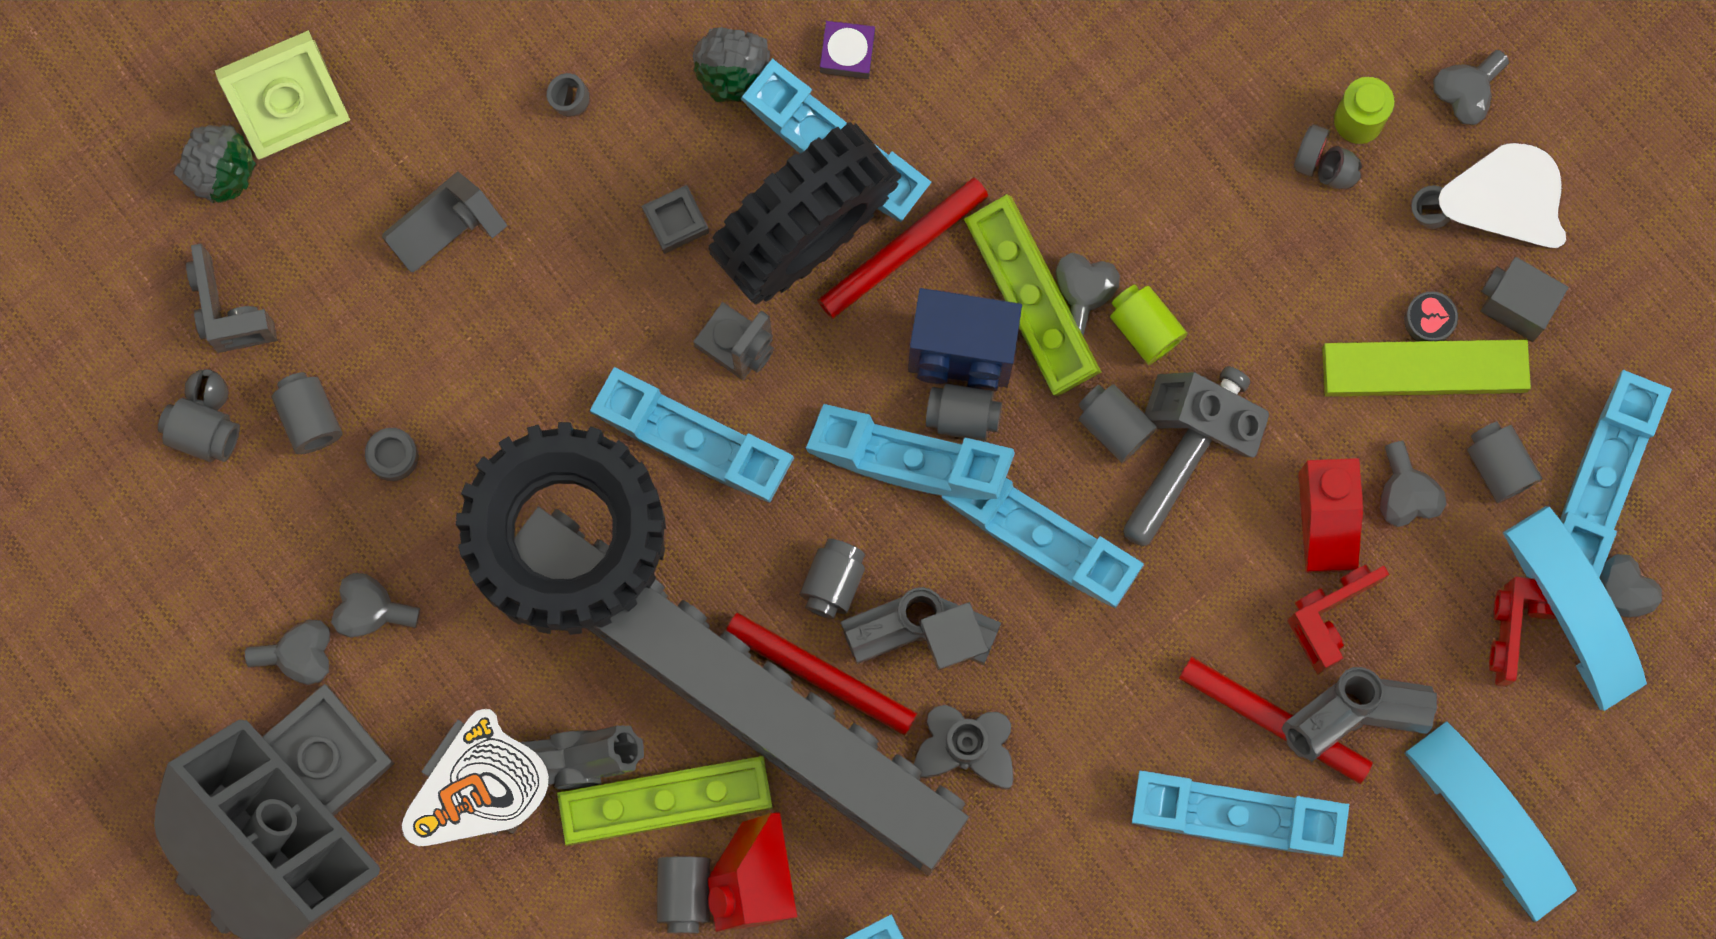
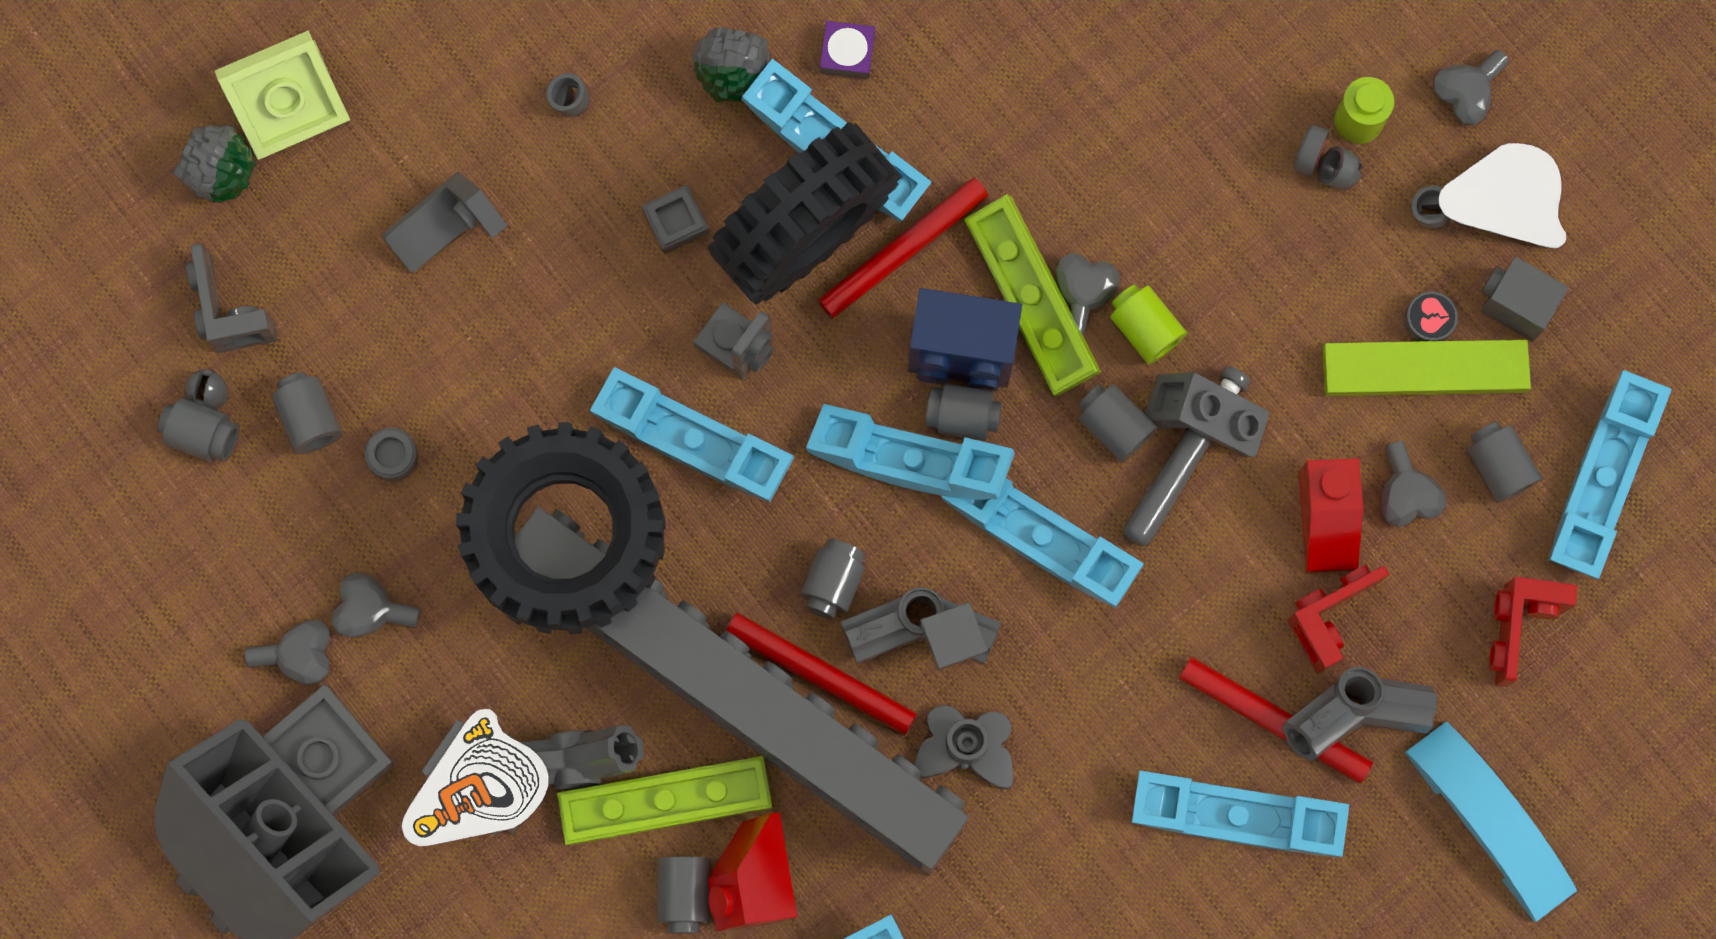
medium azure slope [1503,506,1647,711] -> none
dark grey rock [1599,554,1662,618] -> none

